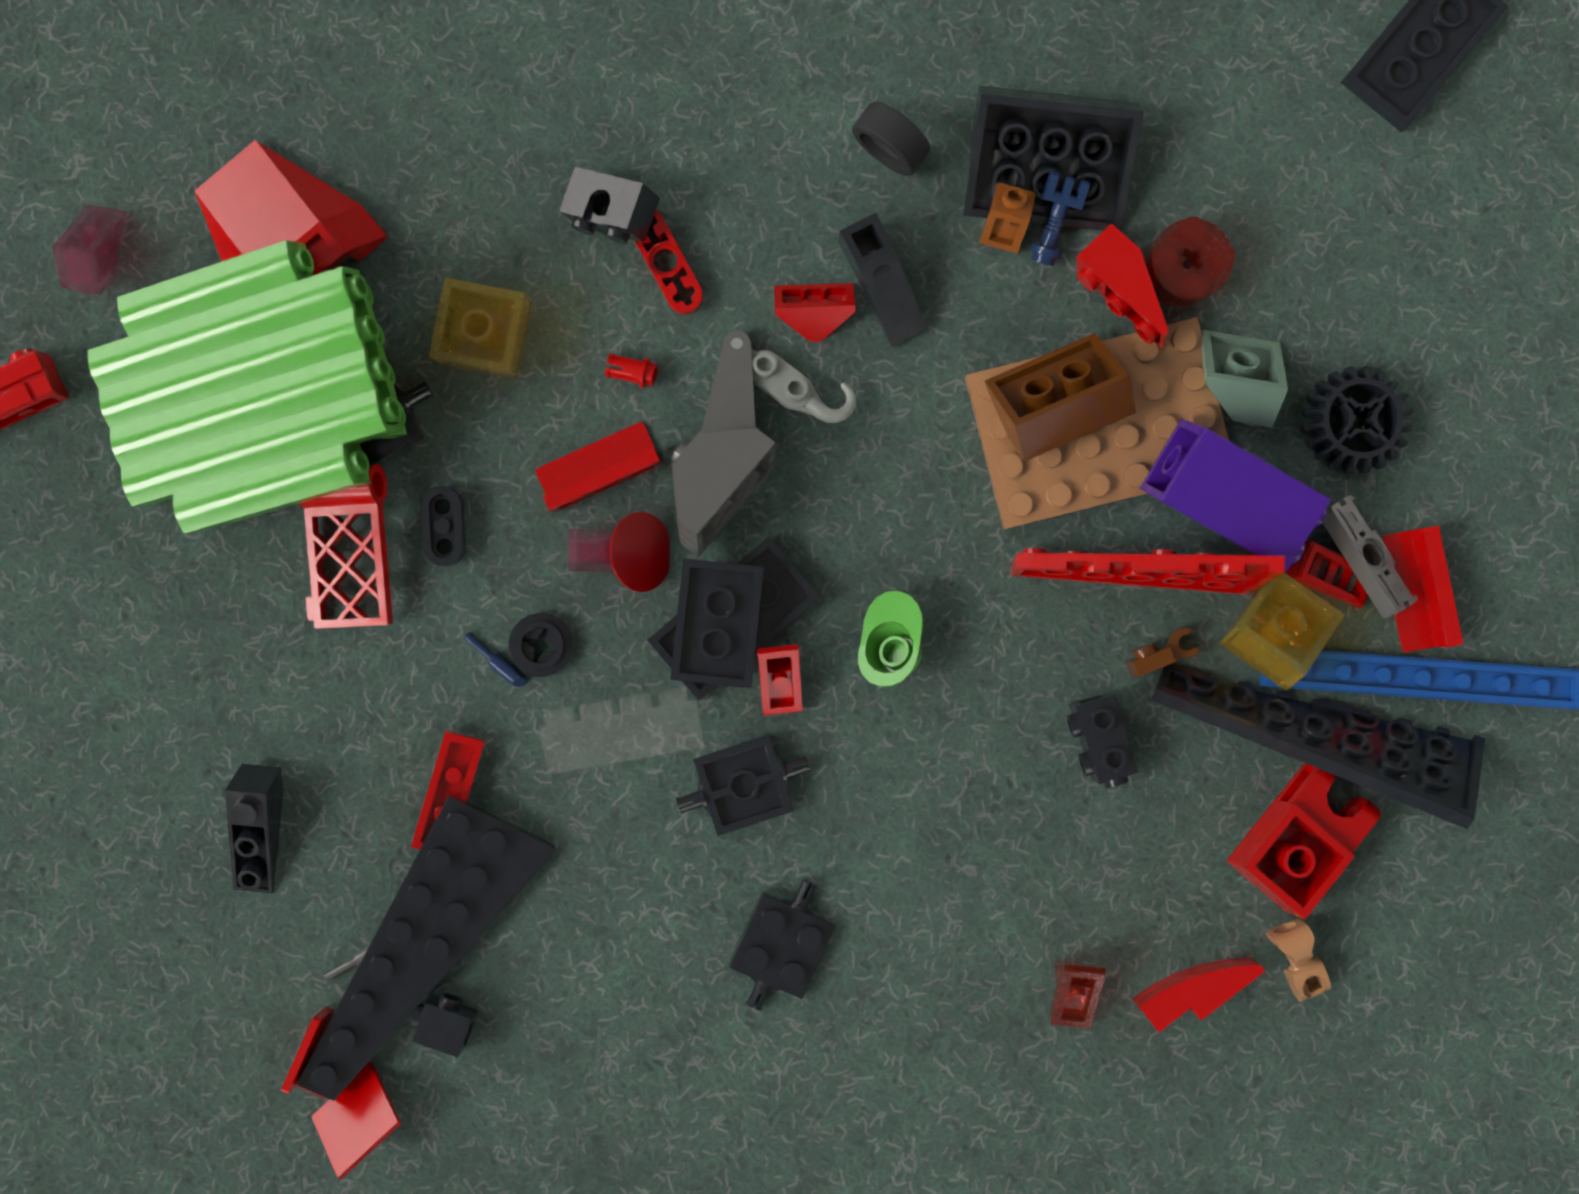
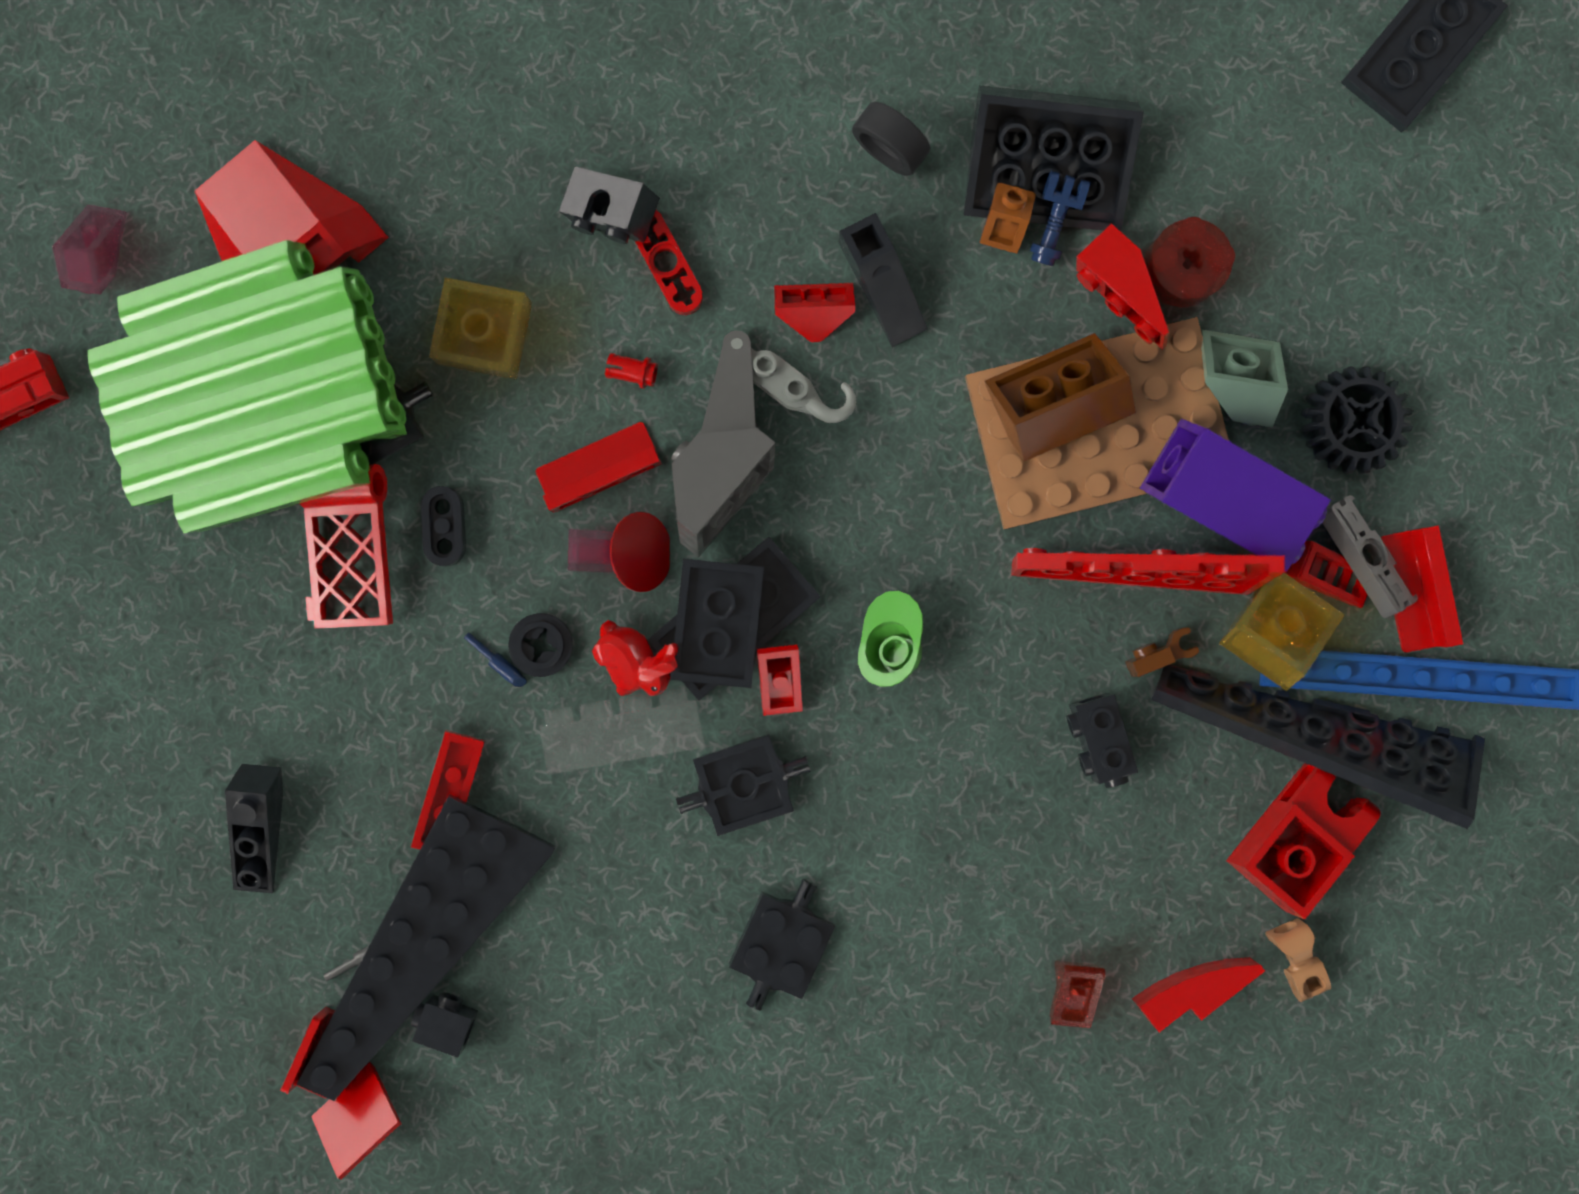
none -> red animal [592,620,678,696]

